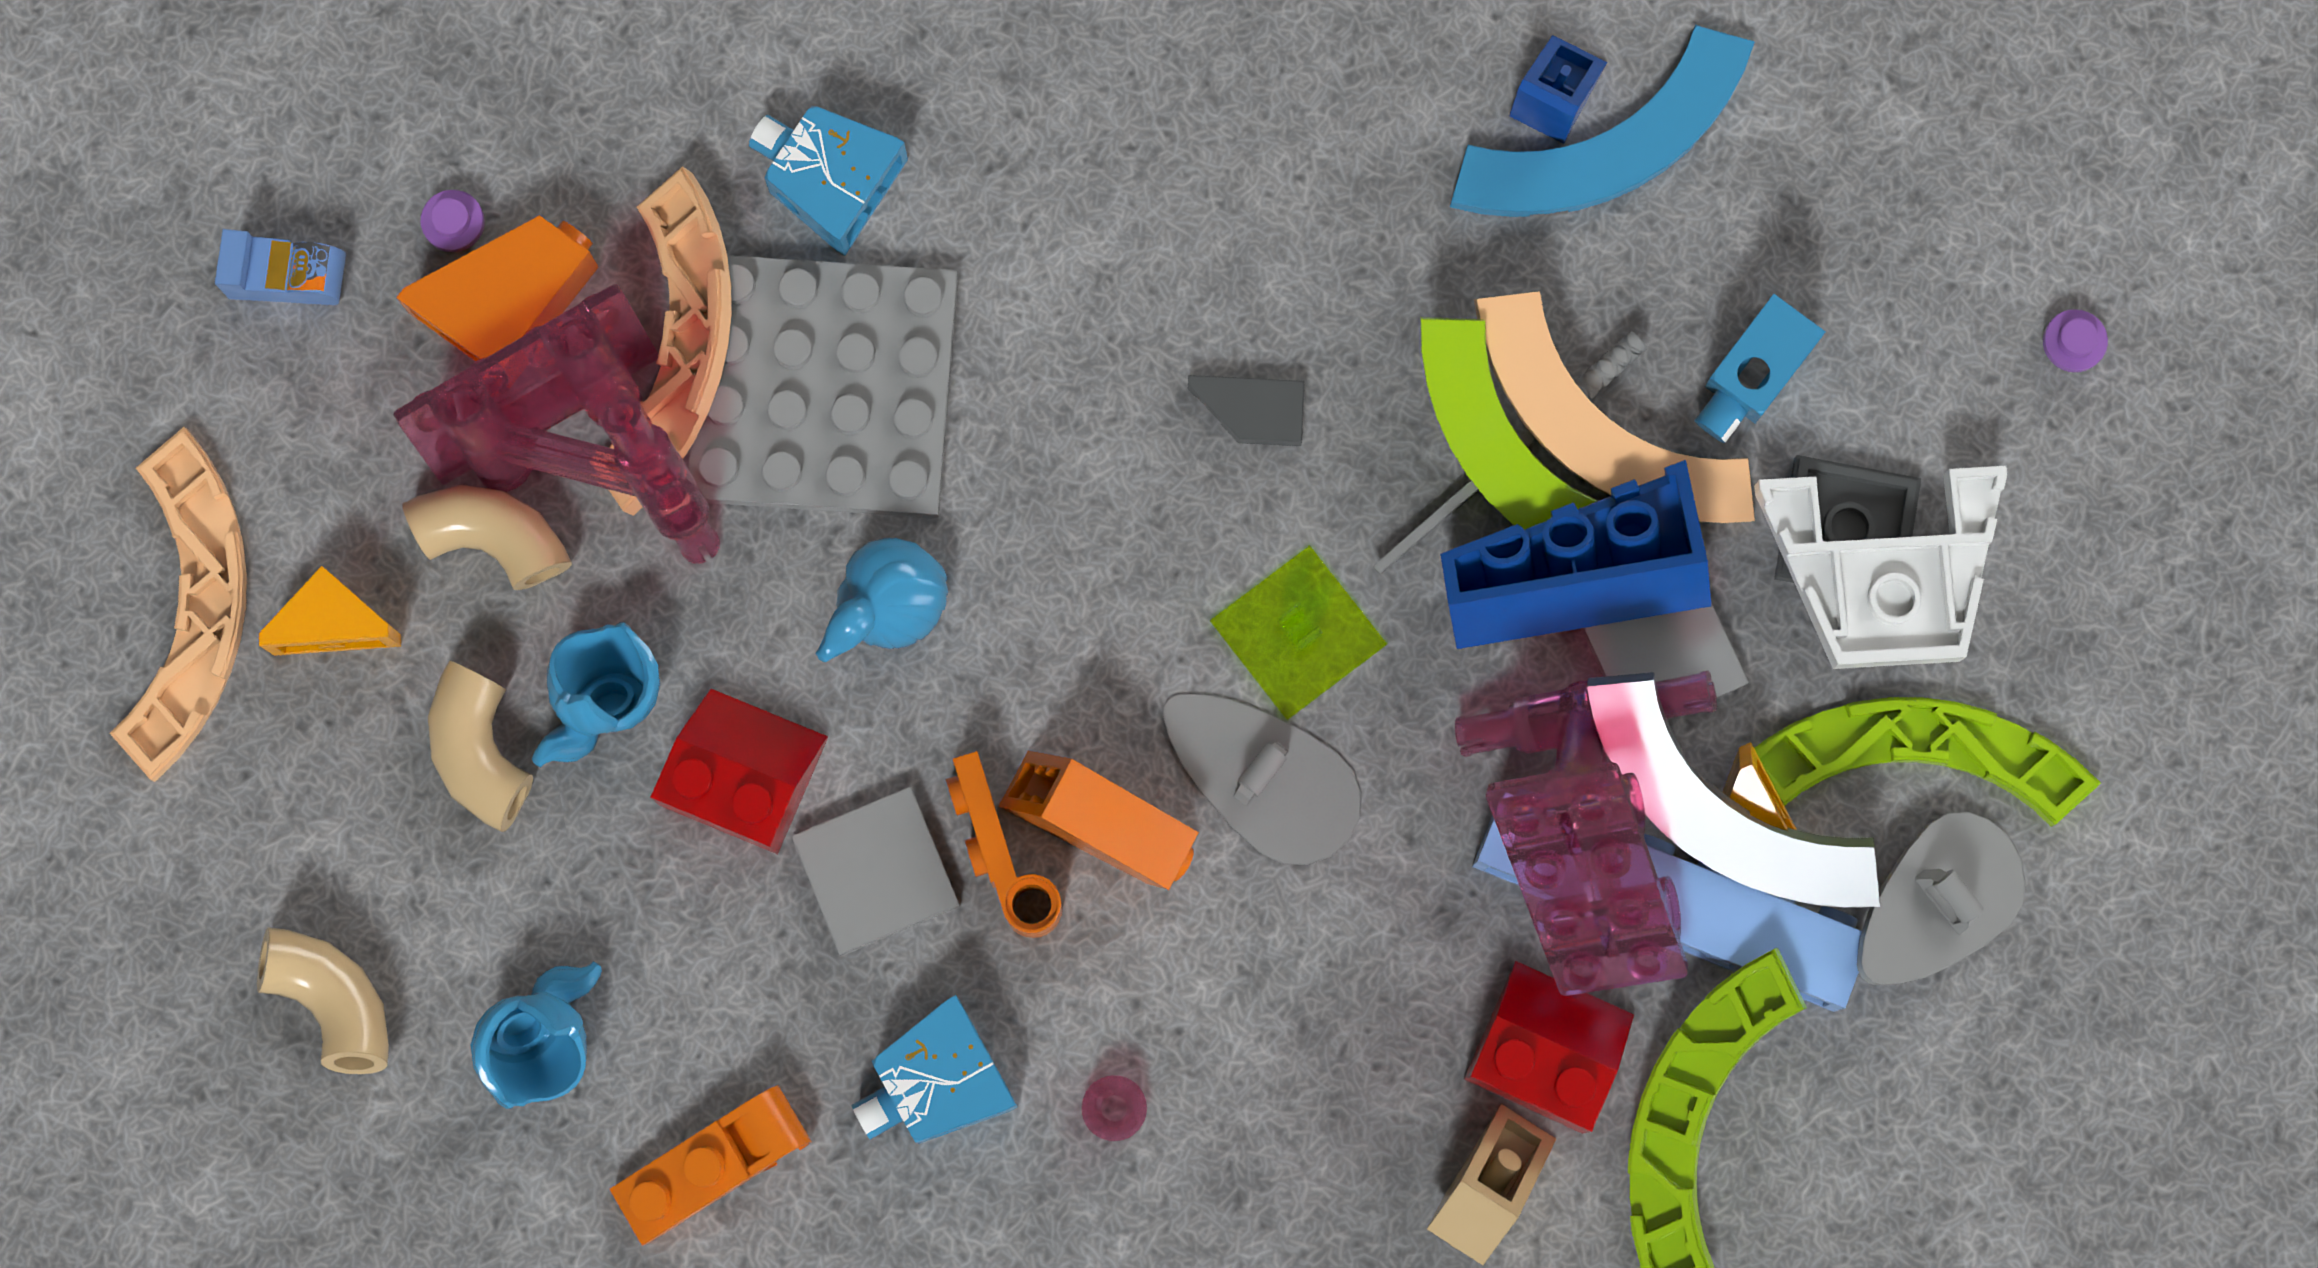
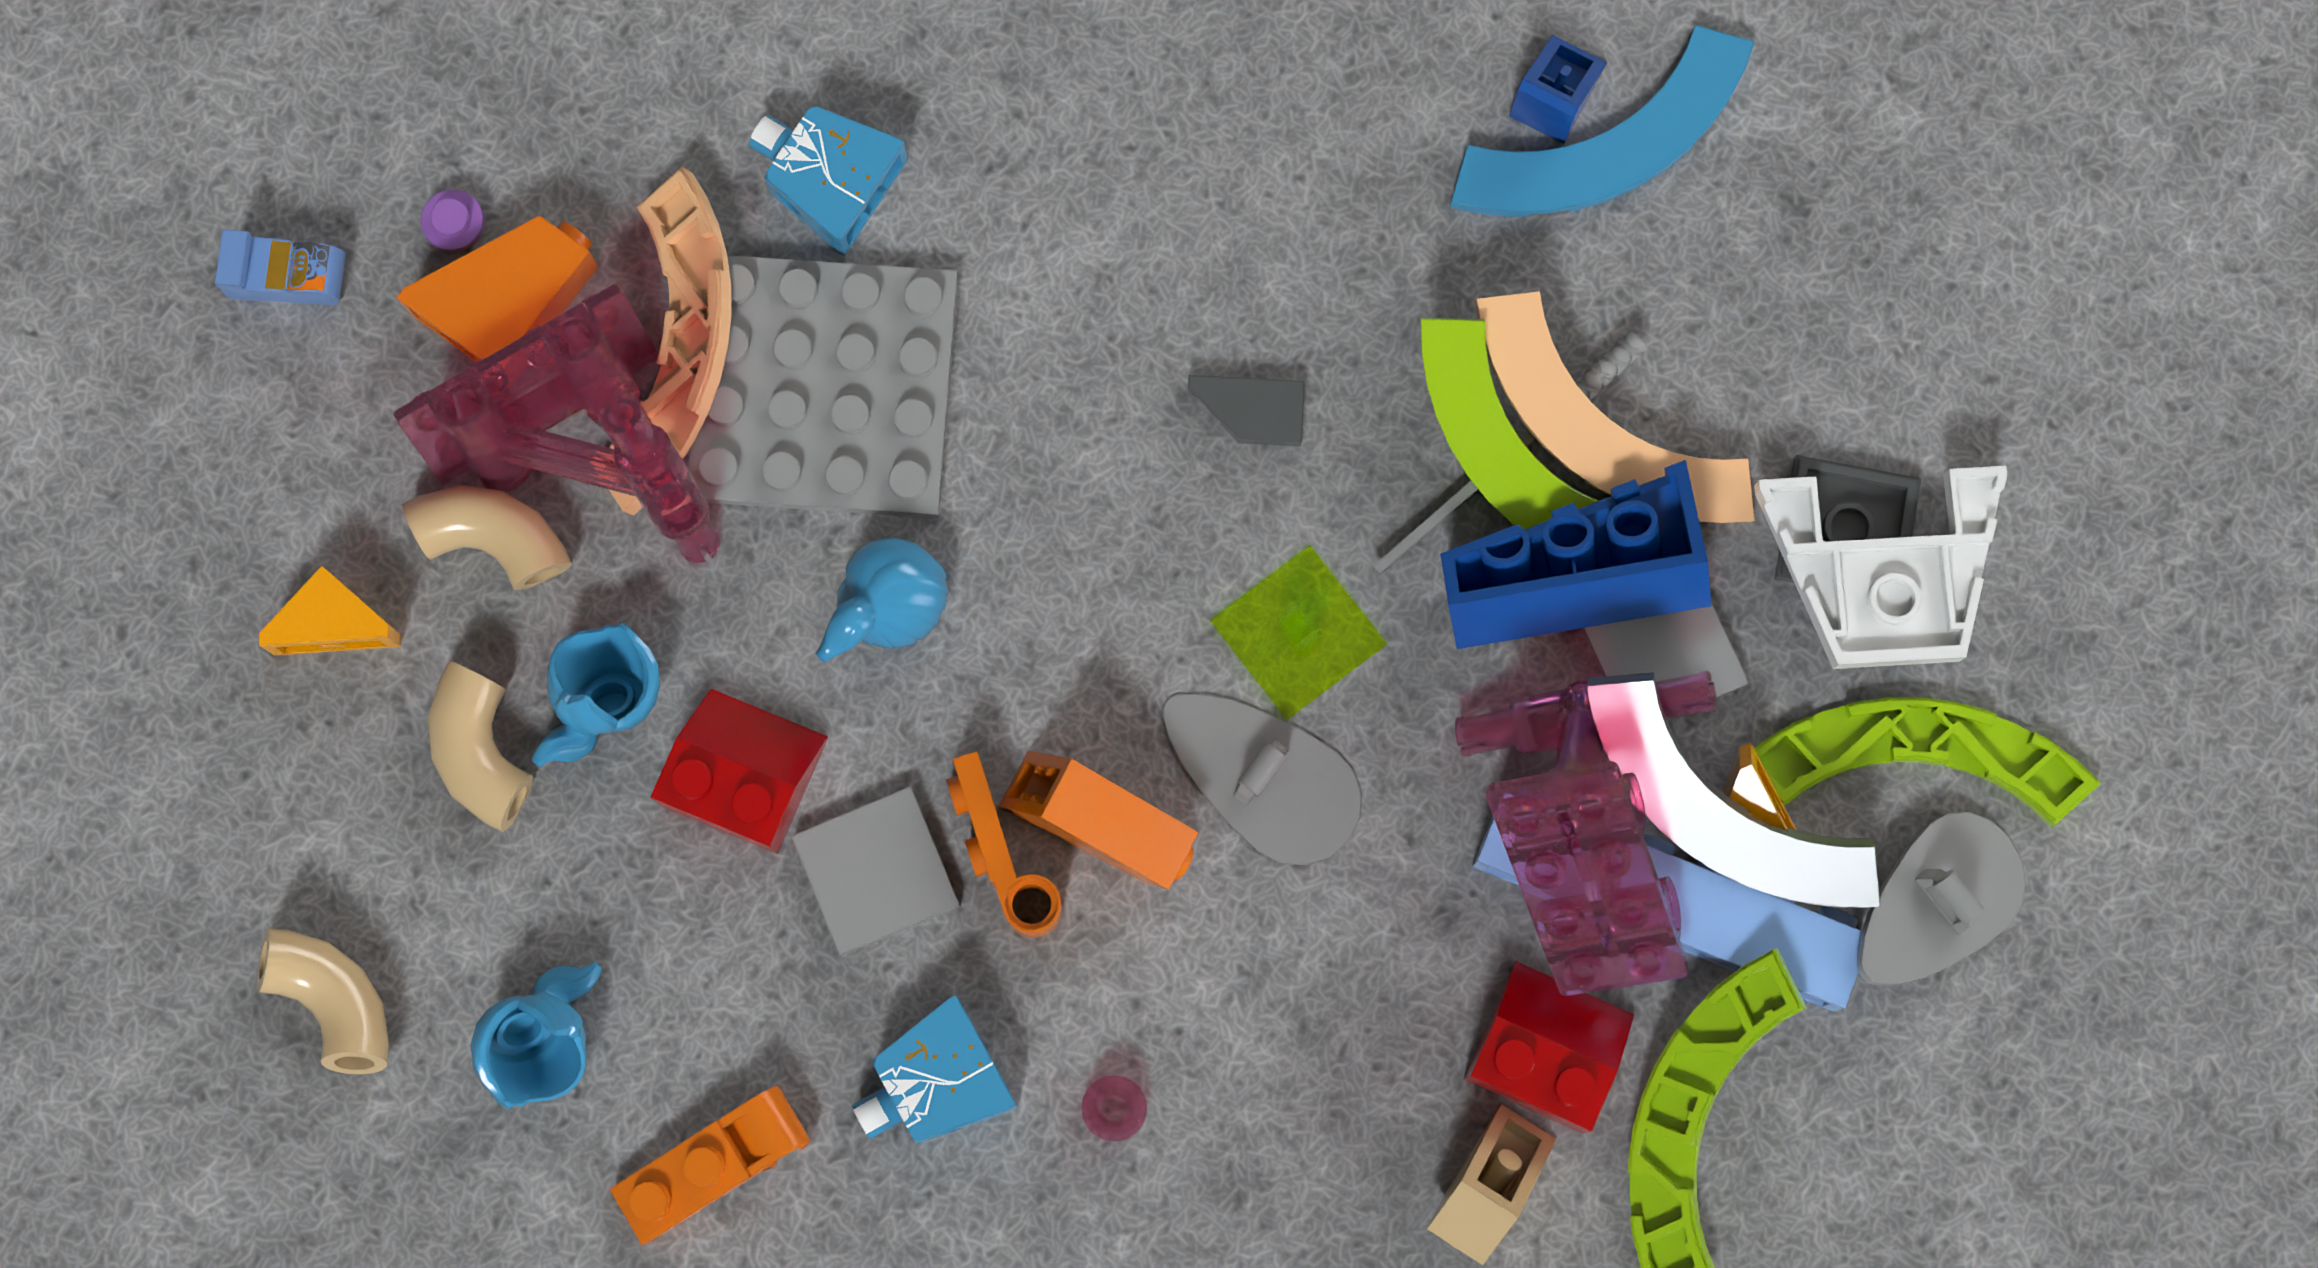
light nougat tile [110,427,247,782] -> none
dark azure torso [1694,294,1826,443] -> none
medium lavender plate [2043,309,2108,372] -> none

